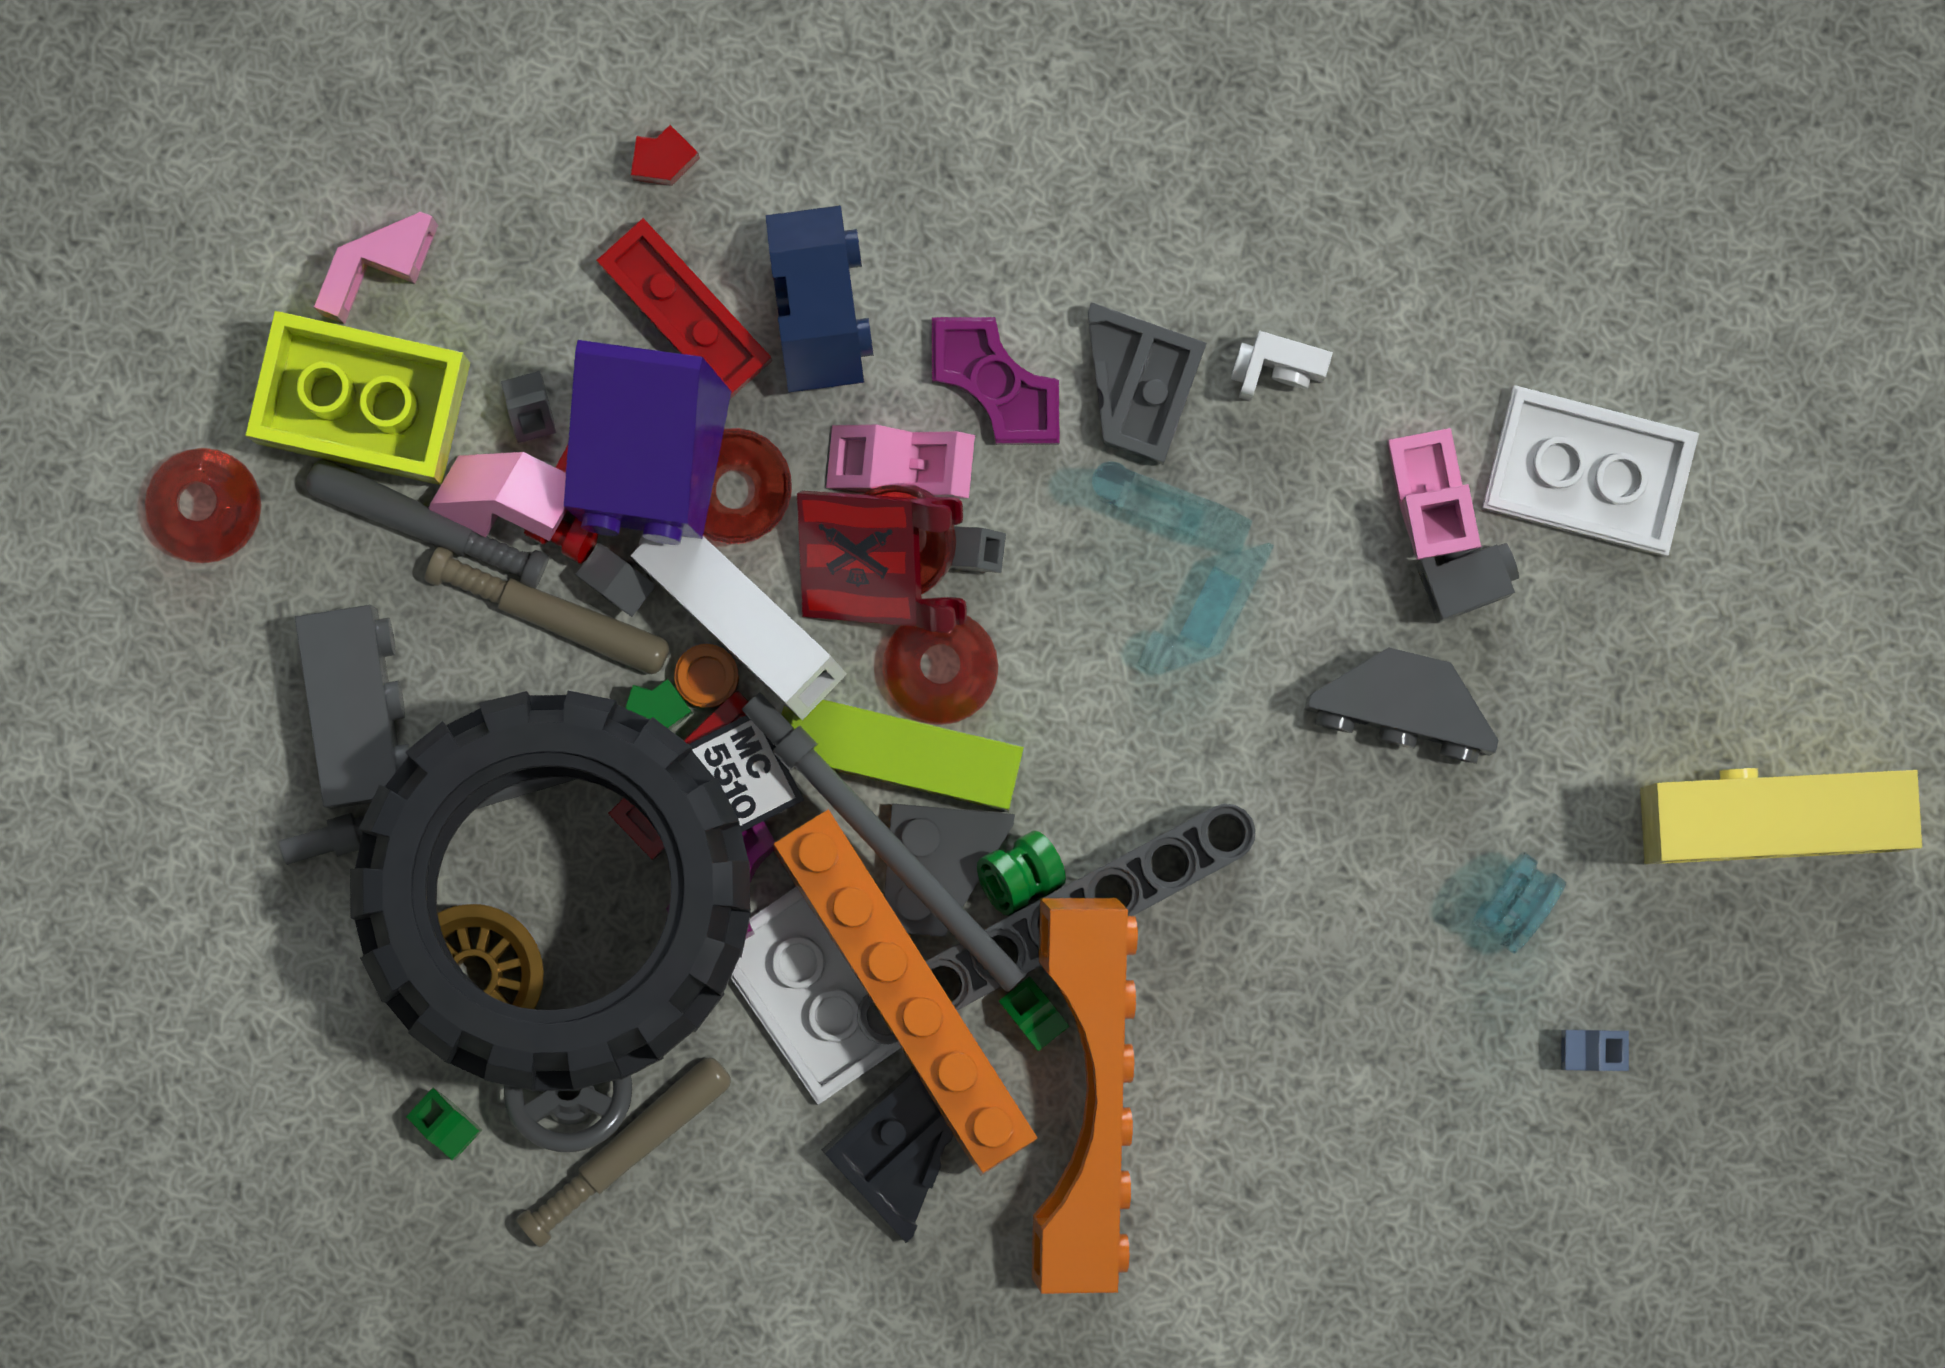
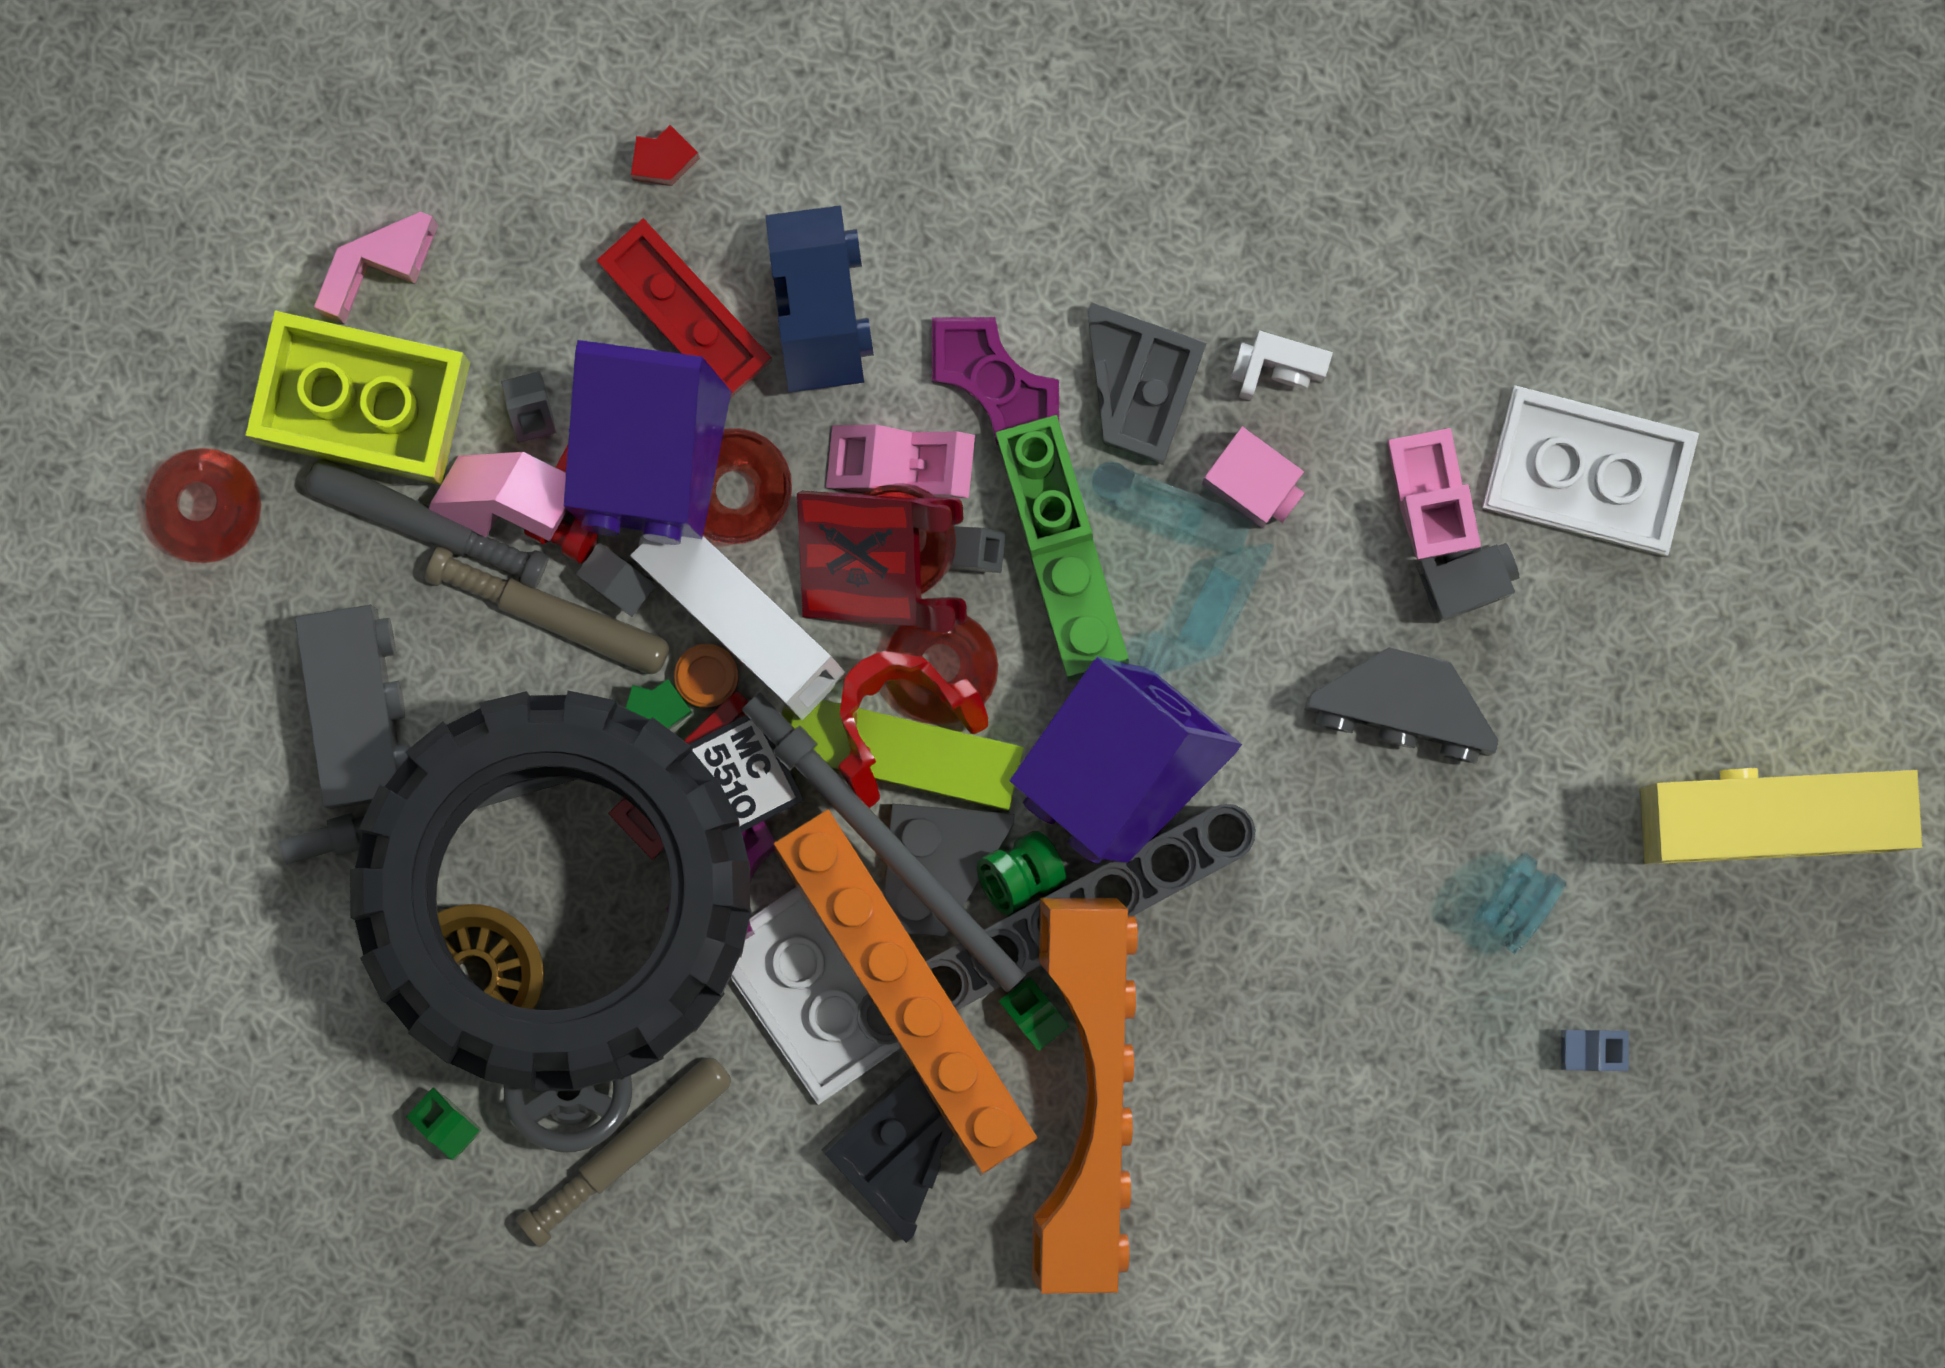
none -> red helmet [838,651,989,808]
none -> bright green slope [996,415,1129,682]
none -> dark purple slope [1009,656,1242,863]
none -> bright pink brick [1202,426,1305,528]

